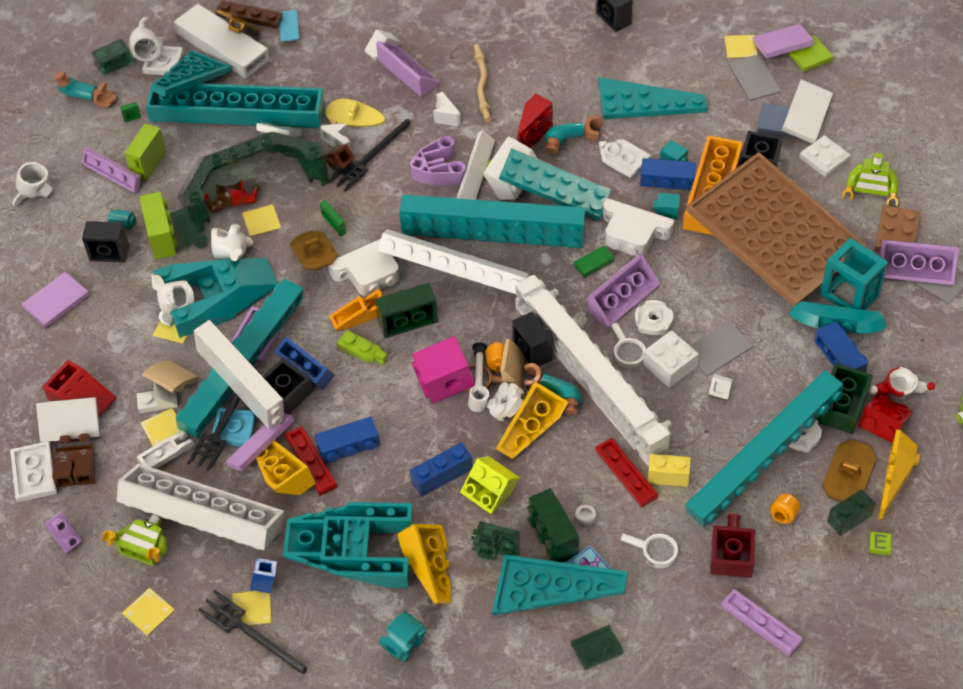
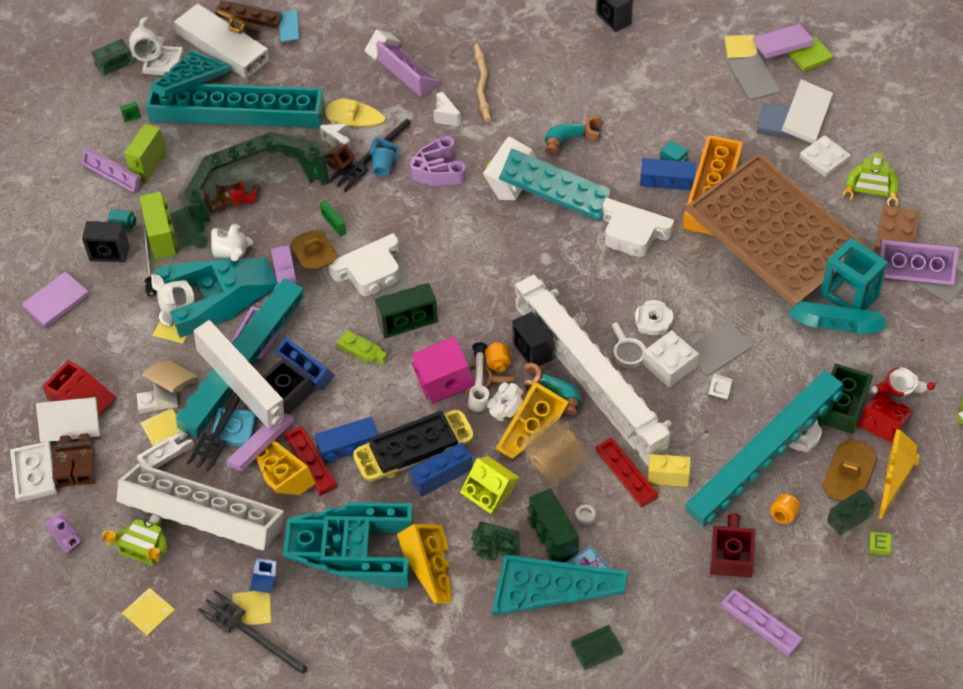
white piece [12,162,52,207] -> none
piece [54,71,117,108] -> none
light yellow sticker [242,205,281,236] -> none
white tile [256,123,302,138] -> none
light orange slope [329,289,385,331] -> none
white brick [378,229,529,294] -> none
teal brick [379,610,427,663] -> none
teal brick [399,195,585,248] -> none
white tile [457,130,495,200] -> none
tan slope [500,339,526,389] -> none
red slope [518,93,553,149] -> none
green tile [574,245,615,278] -> none
lavender slope [587,253,660,327] -> none
teal wing [598,77,707,119] -> none
white tile [599,139,652,179] -> none
piece [621,533,678,568] -> none
teal brick [653,193,680,220] -> none
black brick [740,131,783,167] -> none
blue brick [814,321,868,373] -> none
none -> piece [143,228,157,297]
none -> lavender brick [271,245,297,283]
none -> black piece [353,410,473,482]
none -> dark azure piece [370,137,399,177]
none -> tan piece [519,414,591,487]

